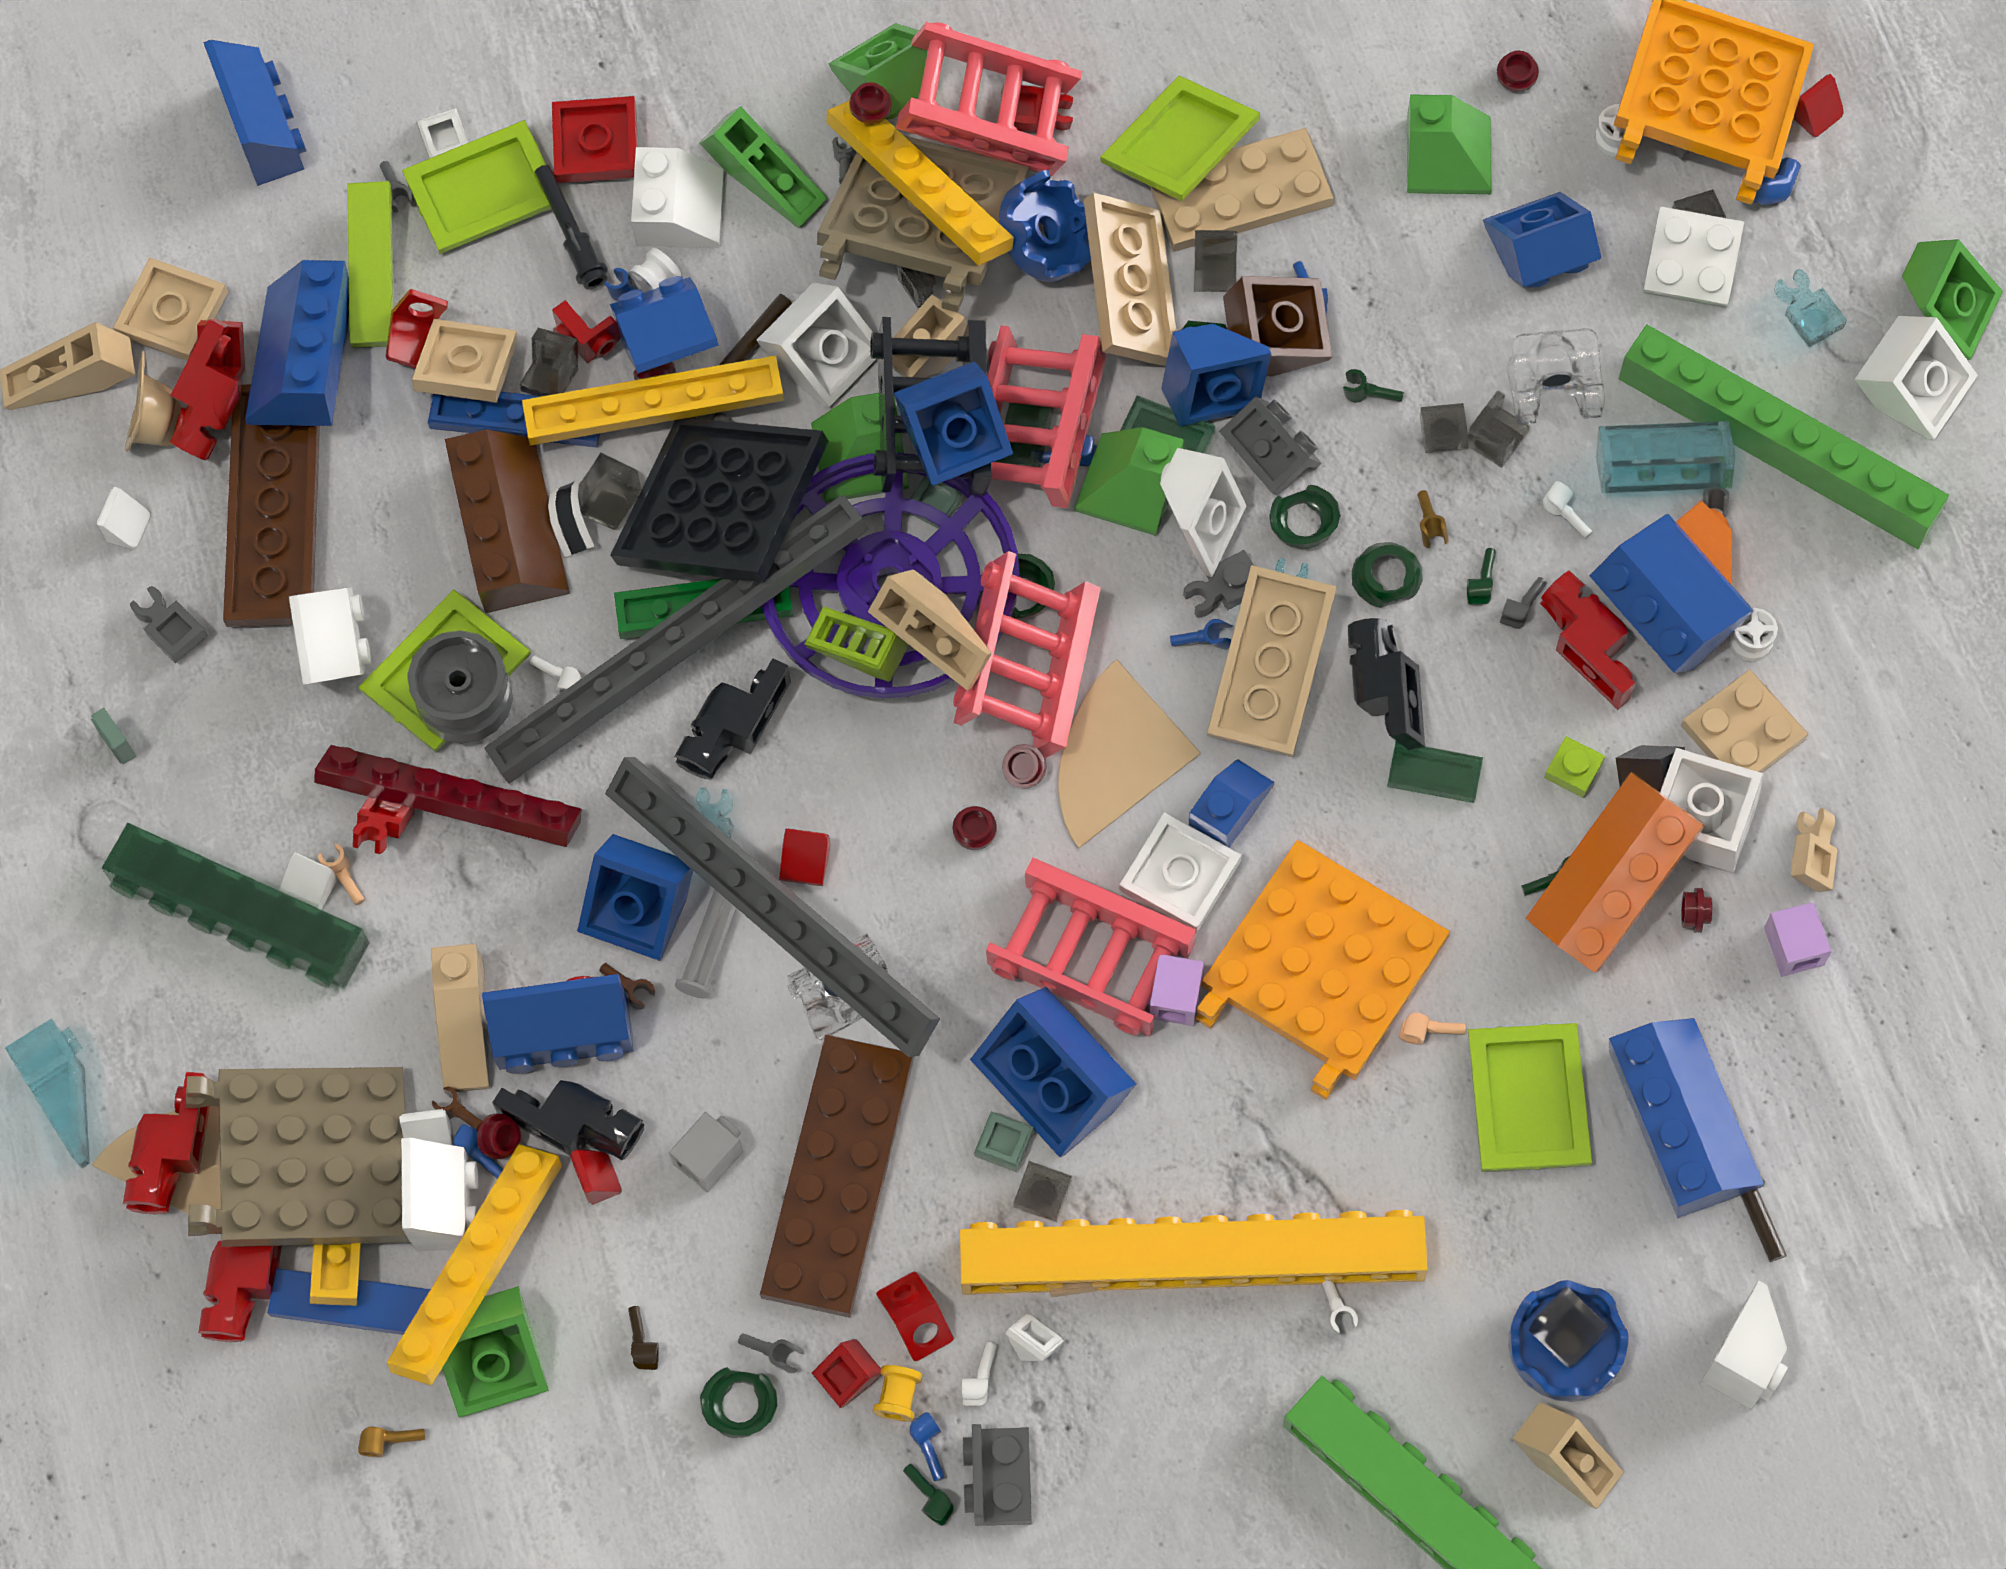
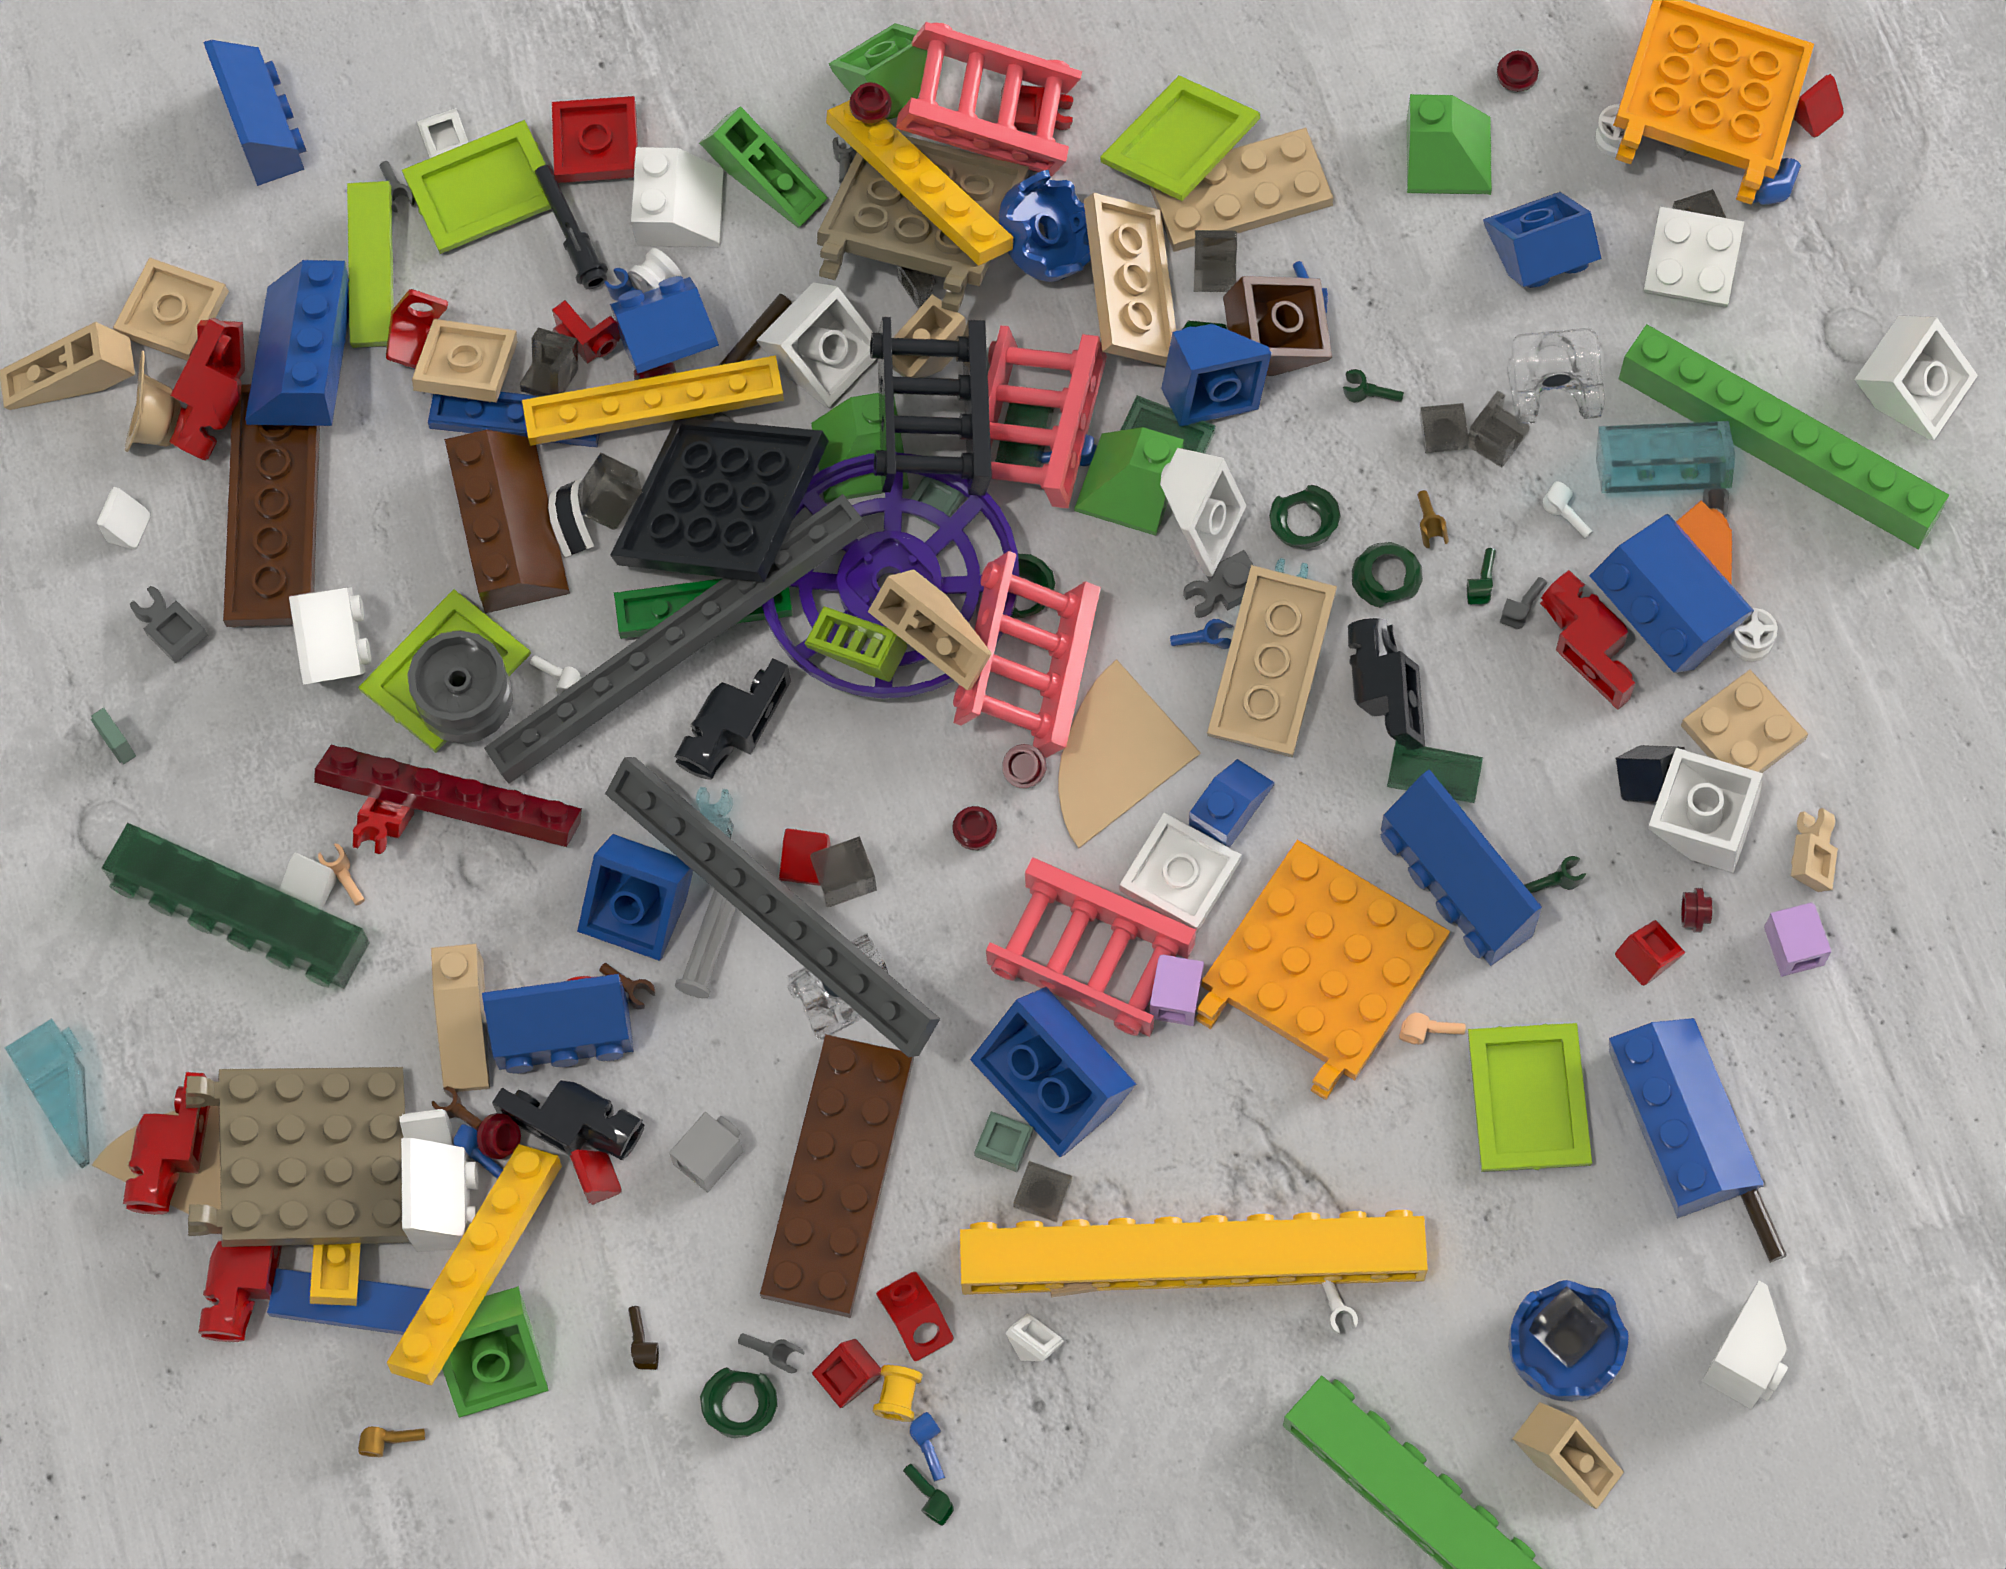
blue slope [893,361,1013,486] -> none
white hand [962,1342,997,1406] -> none
dark grey bracket [963,1424,1032,1526] -> none
dark grey bracket [1219,396,1322,496] -> none
orange slope [1525,772,1705,973] -> none
lime plate [1544,736,1605,798] -> none
clear light blue plate [1774,268,1847,347] -> none
bright green slope [1902,239,2003,360] -> none
none -> clear smoke panel [810,836,877,907]
none -> blue slope [1380,769,1542,966]
none -> red slope [1615,920,1686,986]

